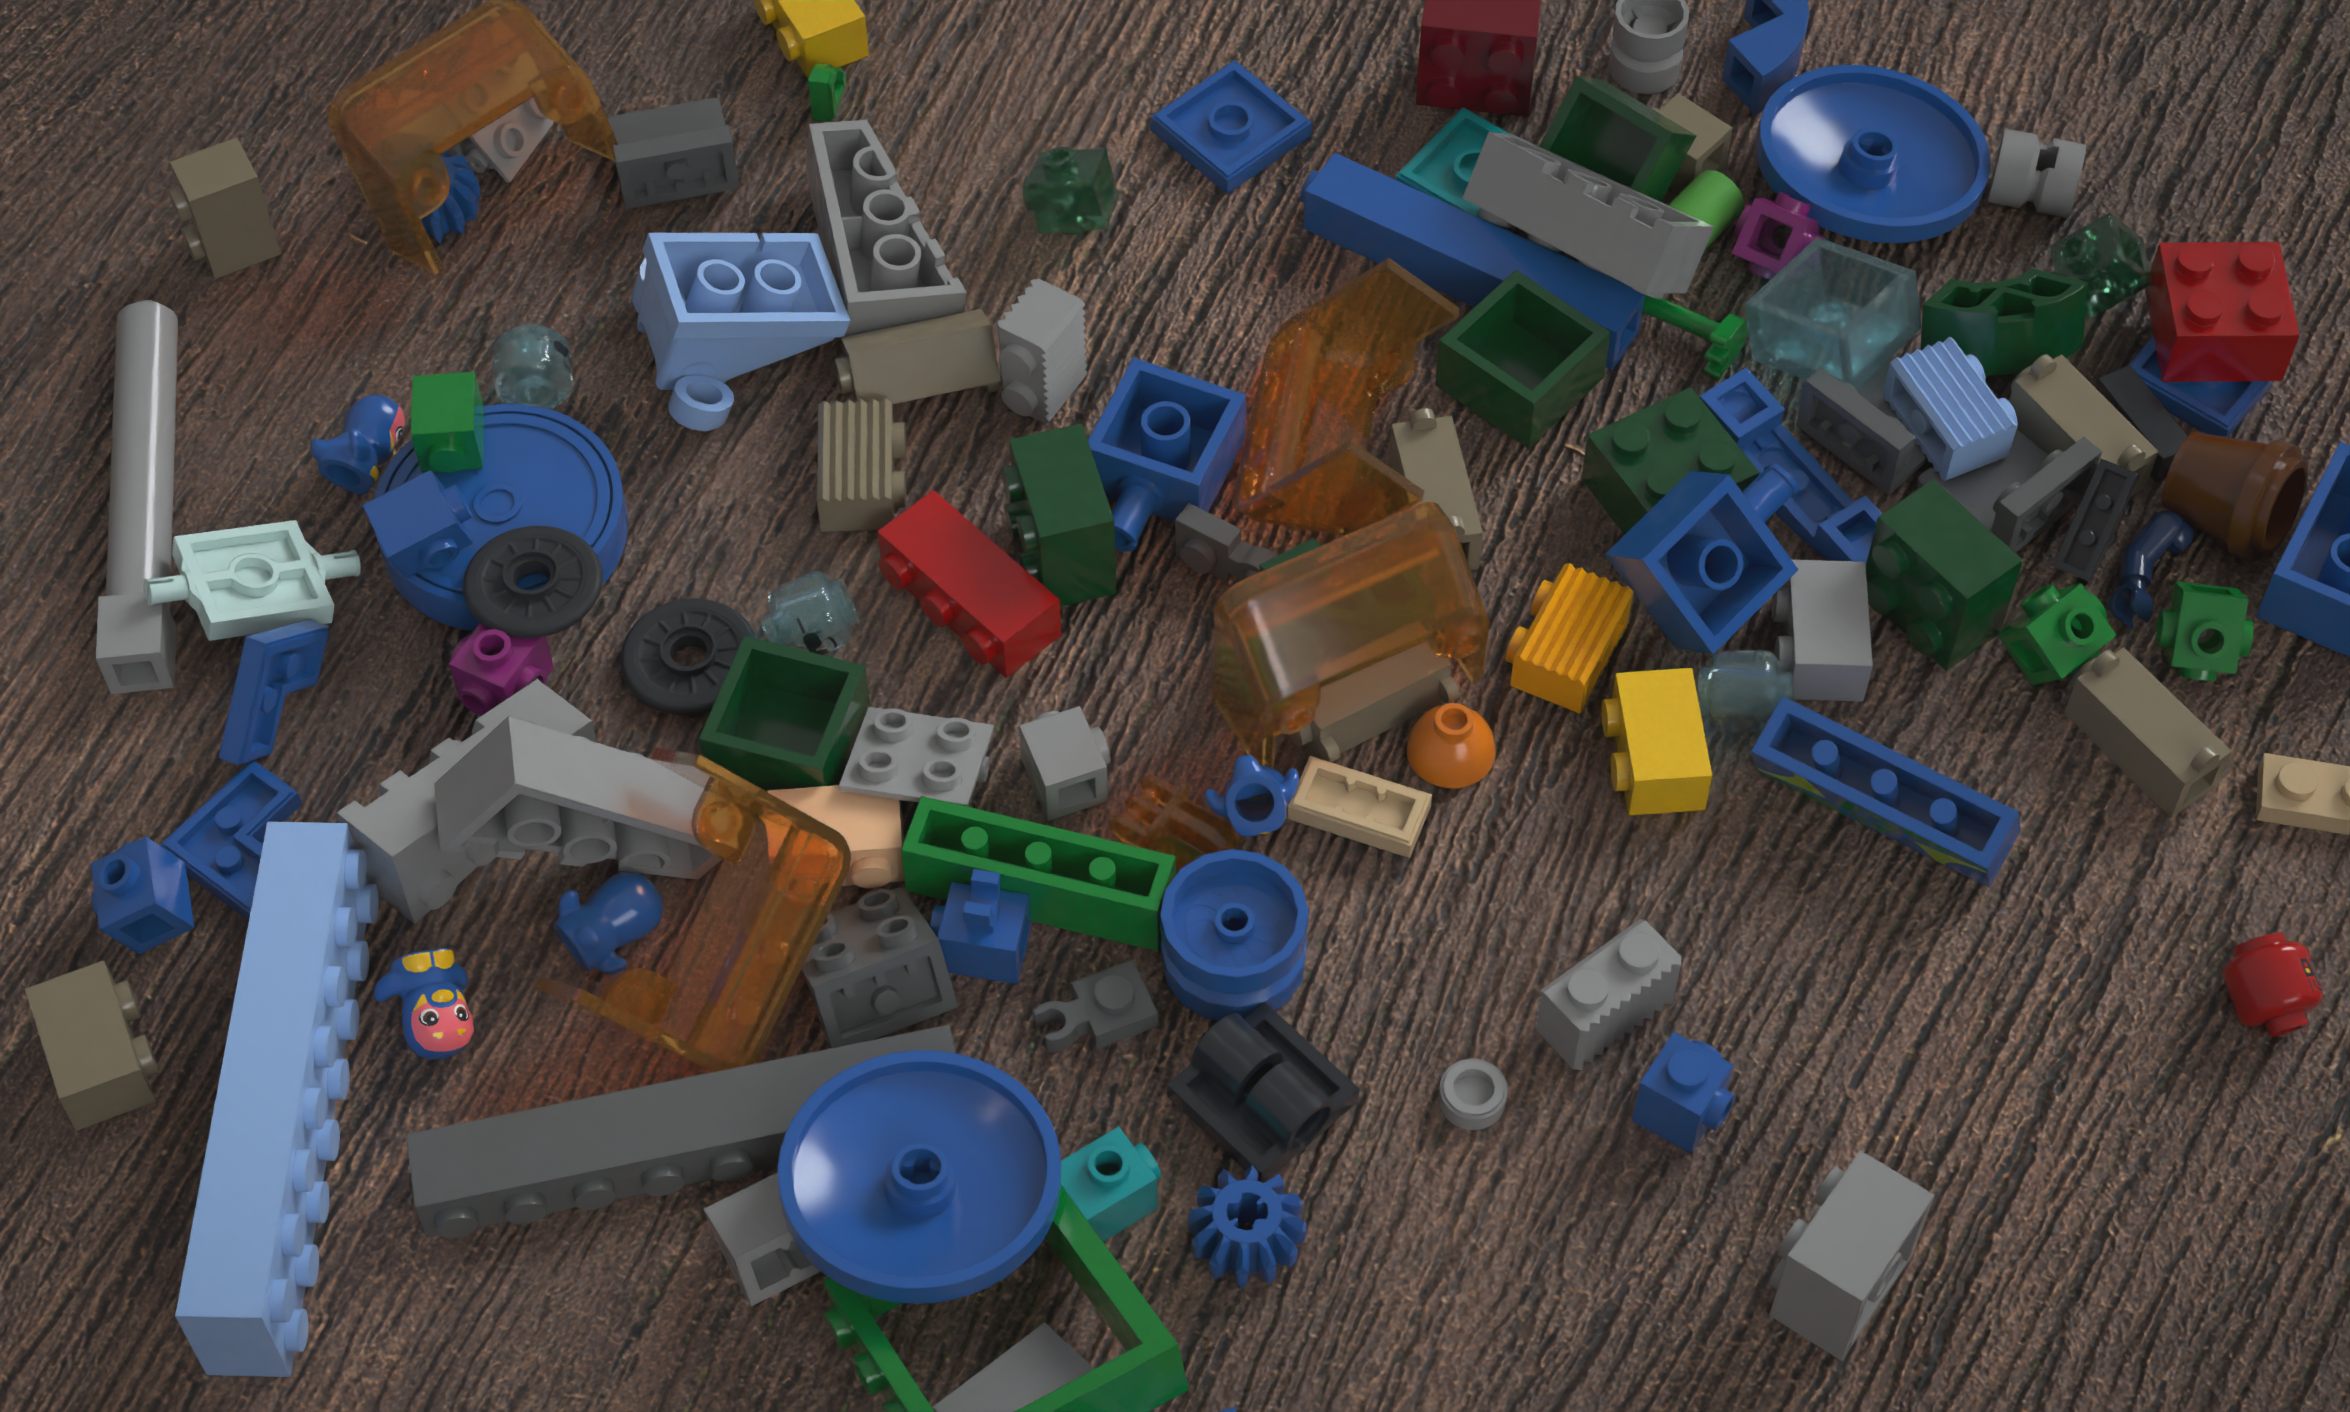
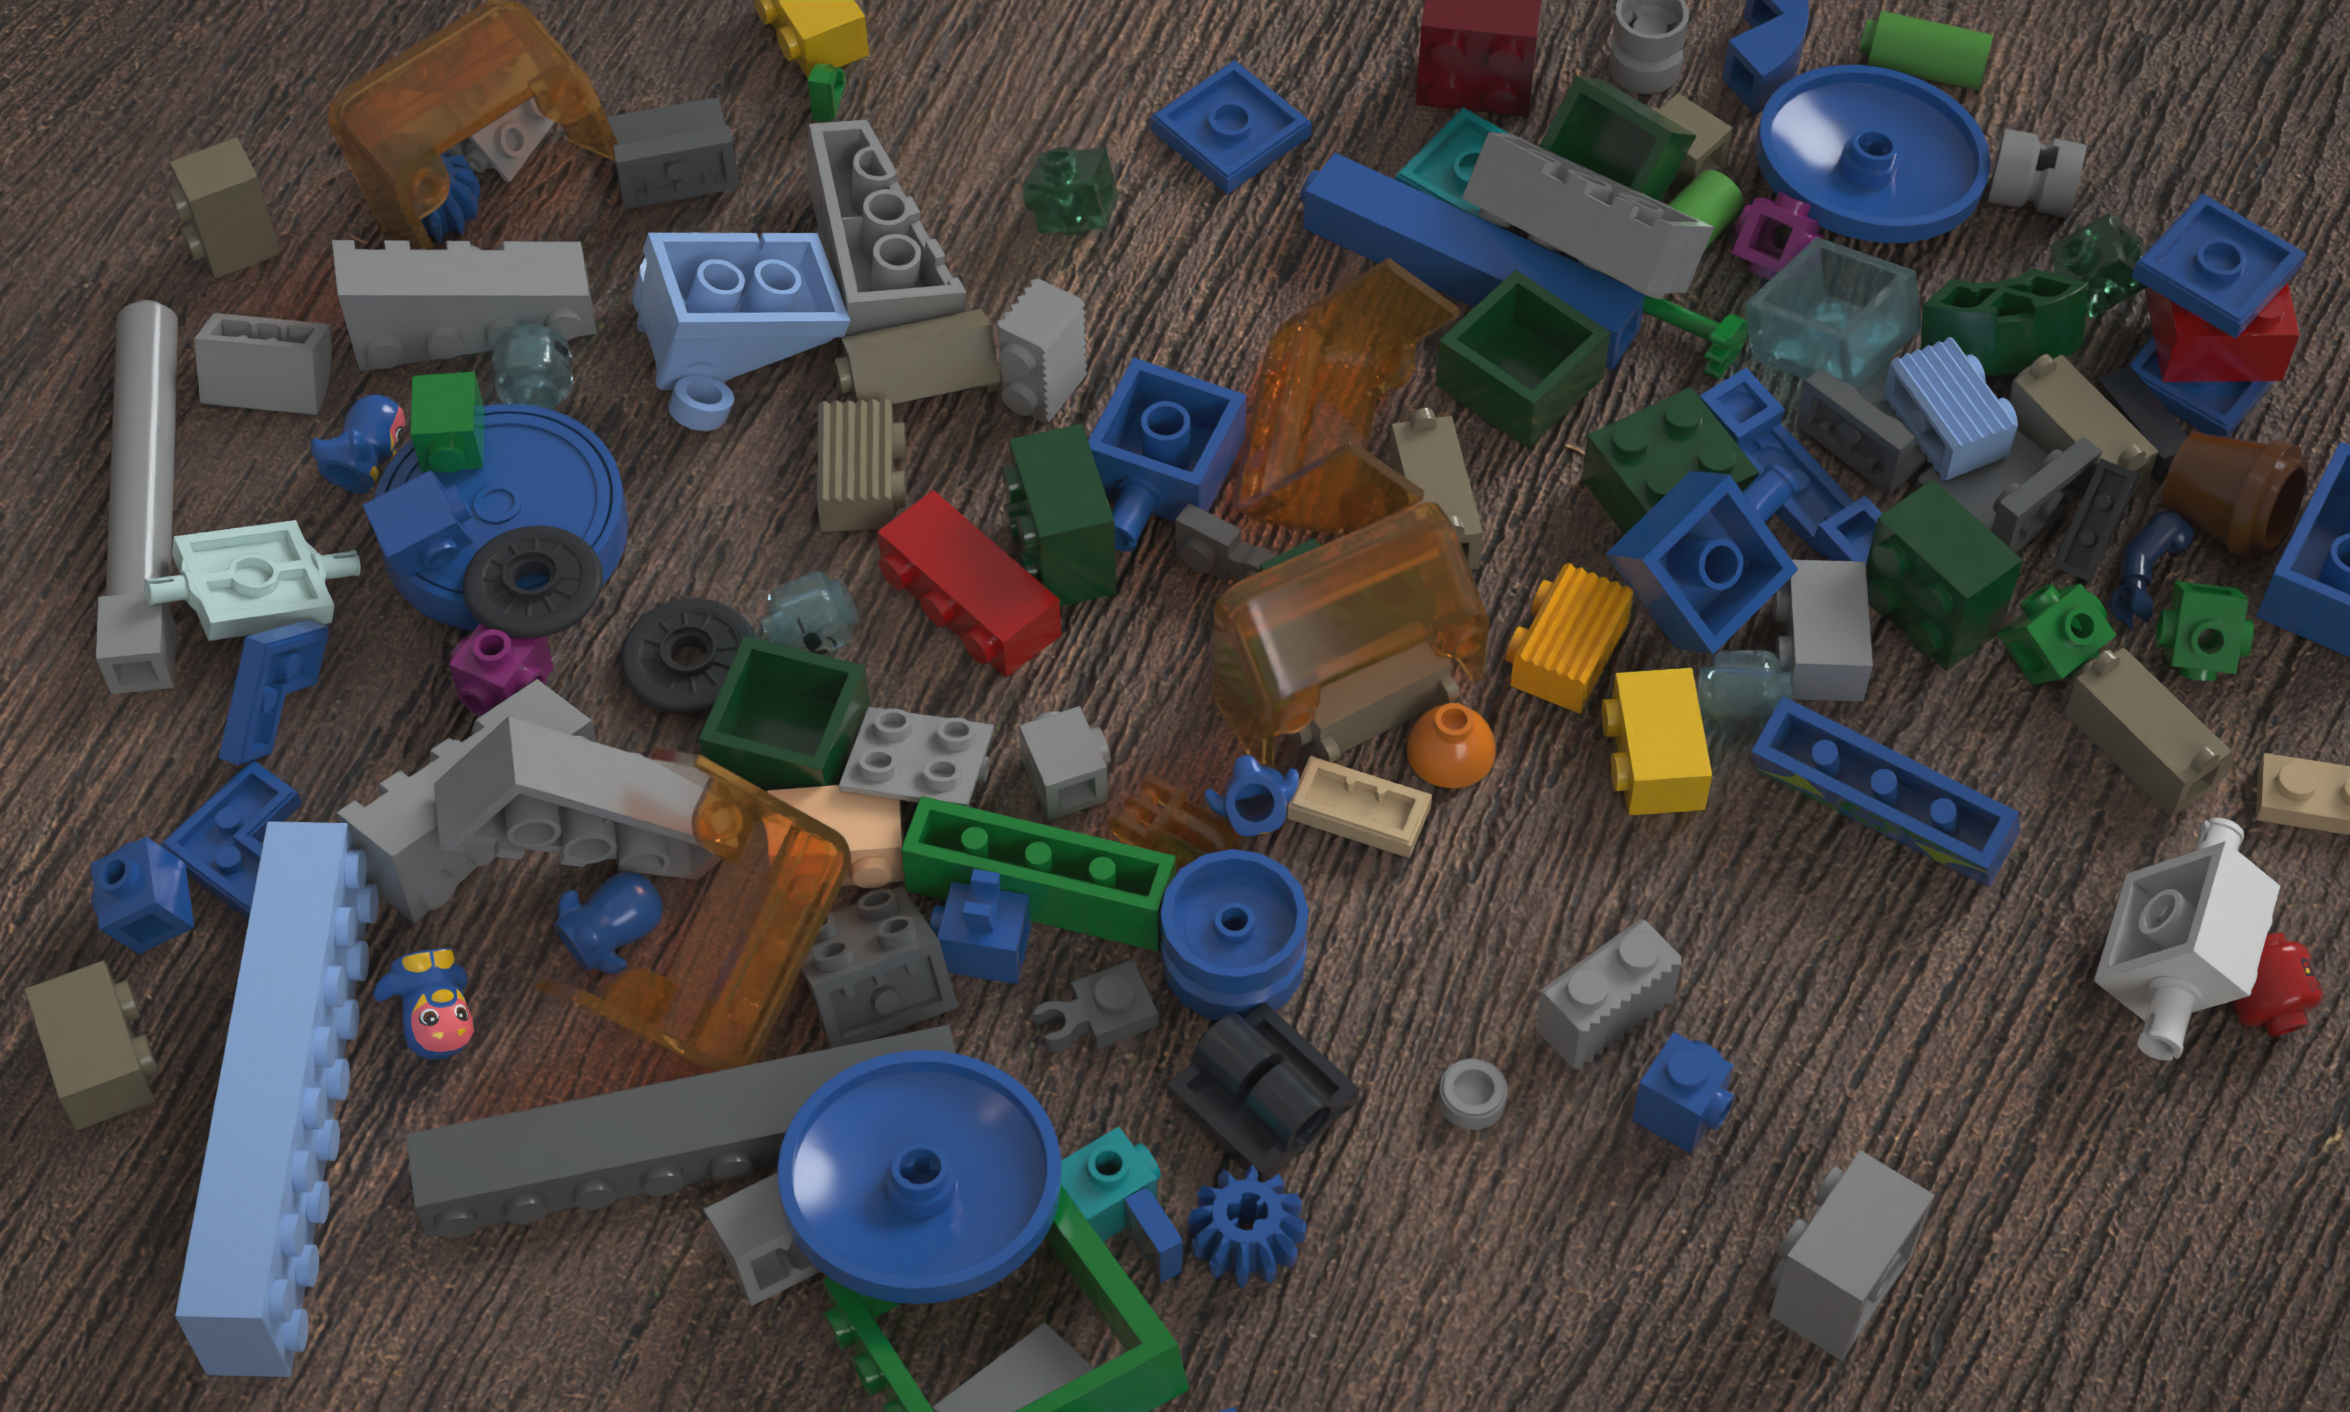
none -> light grey brick [194,313,332,415]
none -> light grey wedge [332,240,597,371]
none -> blue tile [1124,1188,1183,1284]
none -> bright green brick [1859,10,1993,91]
none -> white brick [2094,818,2280,1061]
none -> blue tile [2132,193,2306,339]

